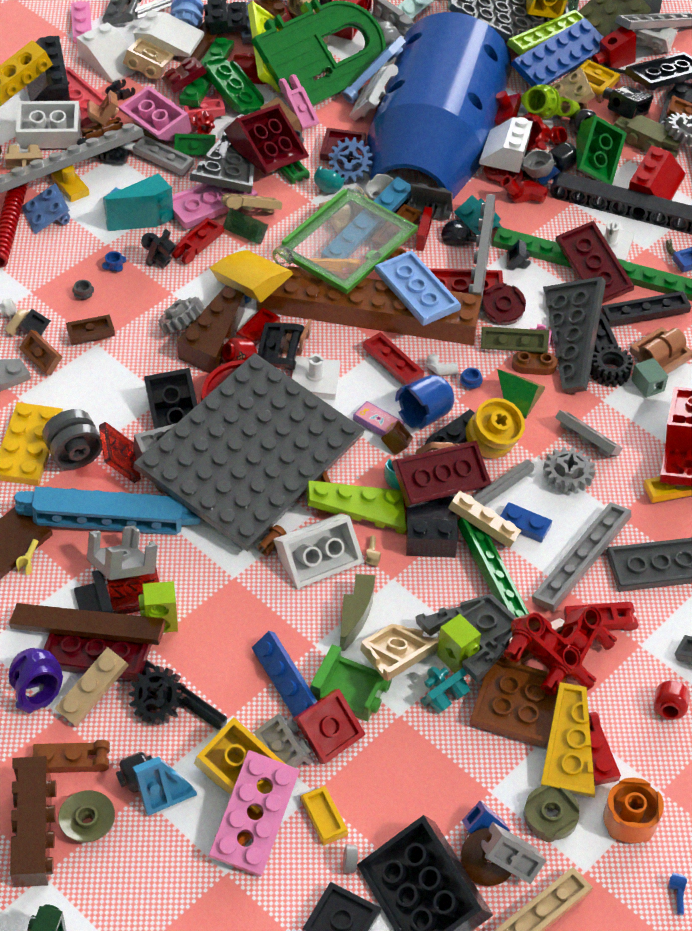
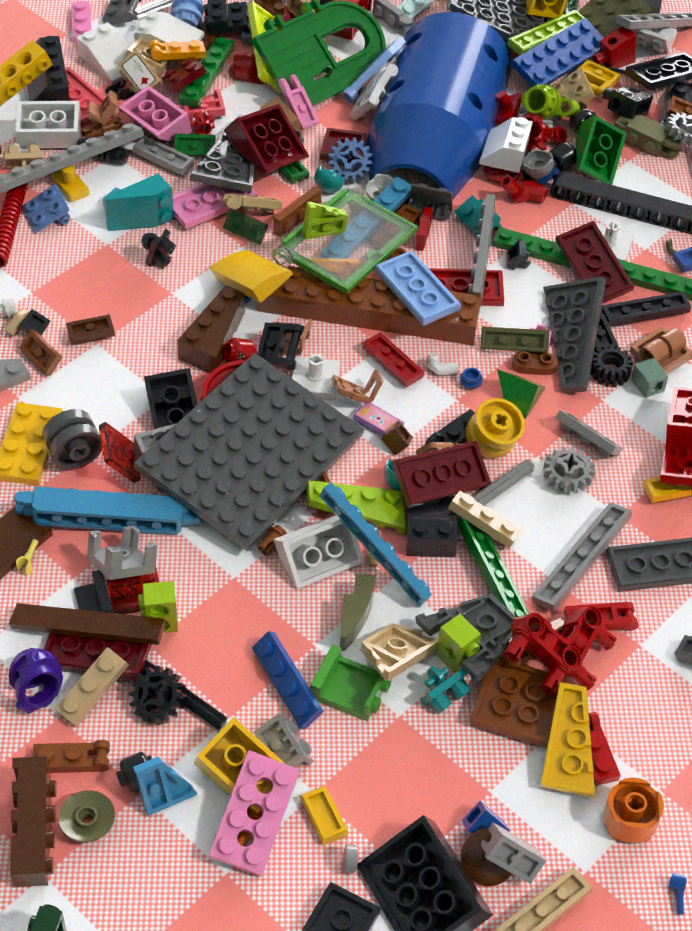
dark grey plate [72,280,94,300] -> none
blue plate [102,251,126,272] -> none
light grey gear [158,296,204,334] -> none
red hinge [171,218,224,264] -> none
green tile [205,56,264,115] -> none
red tile [236,307,280,347] -> none
red plate [294,689,366,764] -> none
light grey piece [379,21,401,45] -> none
blue cylinder [395,375,455,430] -> none
black piece [441,220,476,245] -> none
dark red tile [482,283,526,326] -> none
blue plate [500,502,553,543] -> none
olive plate [523,786,580,842] -> none
red slope [628,145,686,200] -> none
red head [654,680,690,720] -> none
none -> brick [118,49,164,94]
none -> light orange plate [149,40,206,60]
none -> dark orange plate [274,186,322,237]
none -> lime wing [302,202,348,240]
none -> dark azure plate [319,482,432,607]
none -> nougat piece [331,370,384,403]

